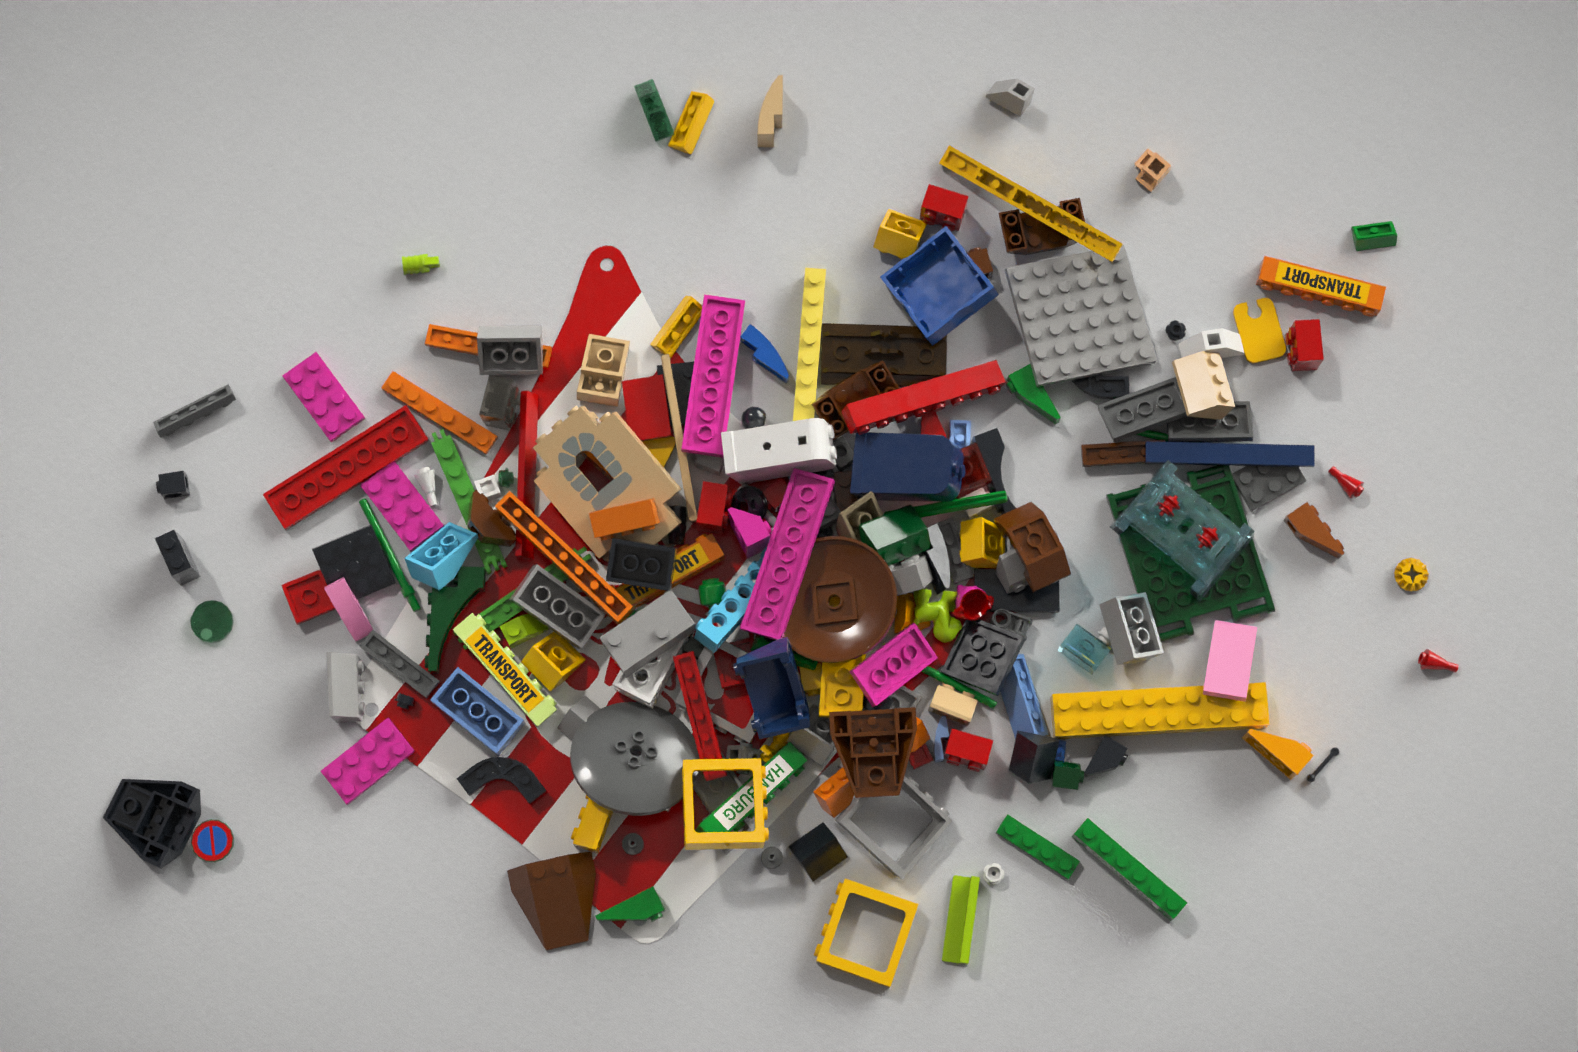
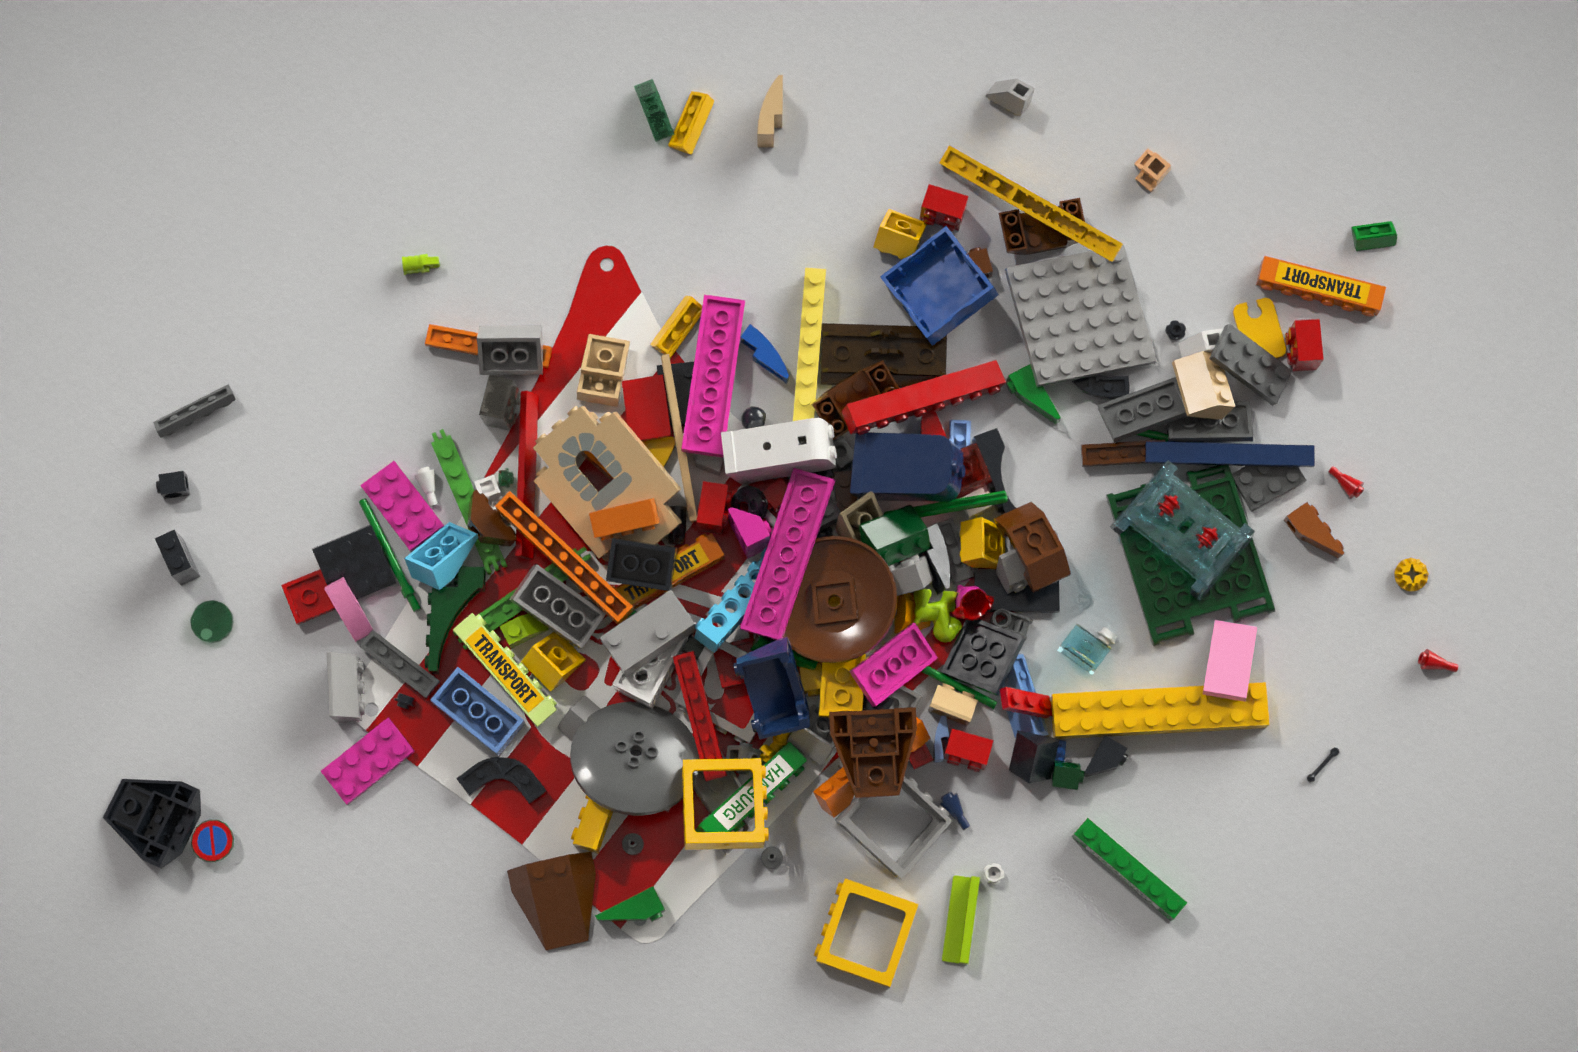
red plate [263,405,429,530] -> none
dark pink plate [282,352,366,443] -> none
orange plate [381,371,498,455] -> none
green head [698,578,726,610] -> none
black slope [788,822,848,882] -> none
green plate [996,814,1080,880] -> none
light grey brick [1099,592,1164,665] -> none
light orange slope [1242,729,1314,780] -> none
none -> dark blue cone [939,791,970,830]
none -> red plate [1000,687,1052,718]
none -> dark grey plate [1209,323,1292,406]

